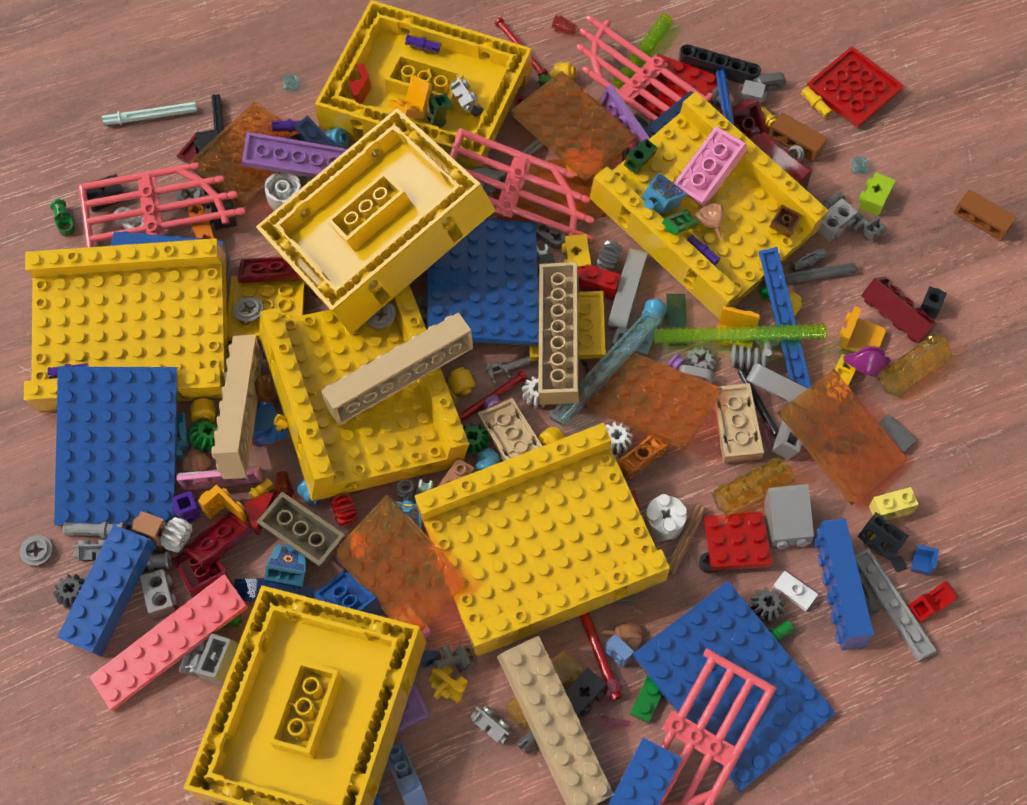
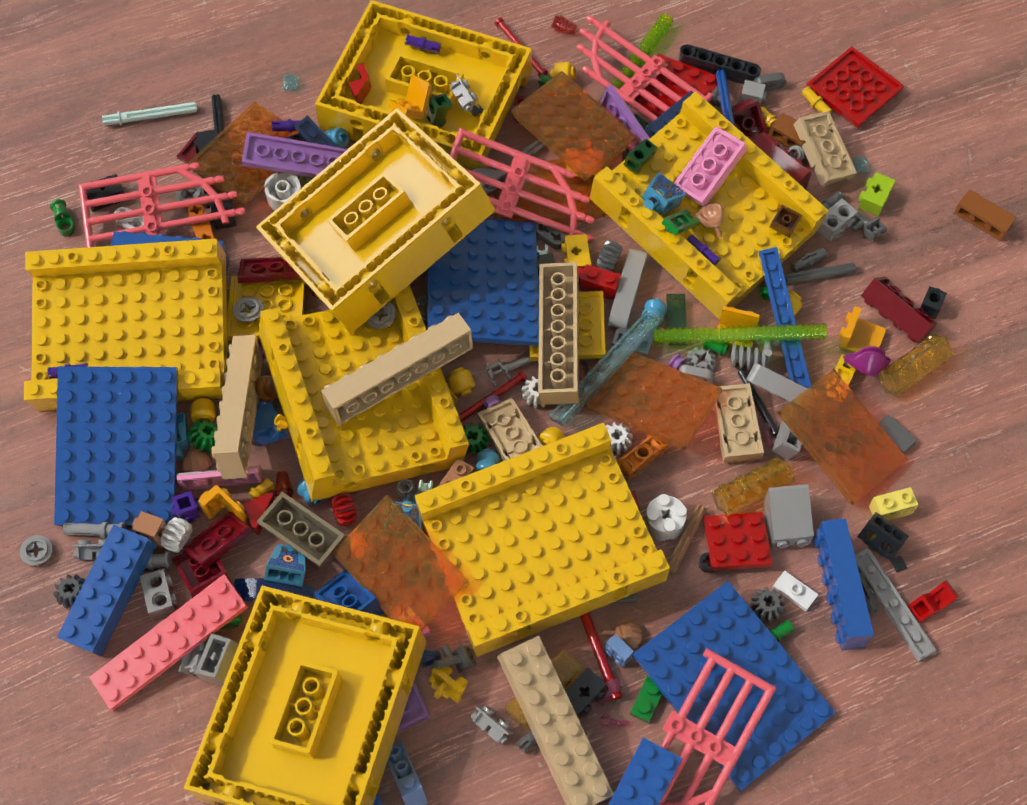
blue panel [910,545,939,576] -> none
none -> green pin [703,336,729,356]
none -> tan piece [793,111,857,187]

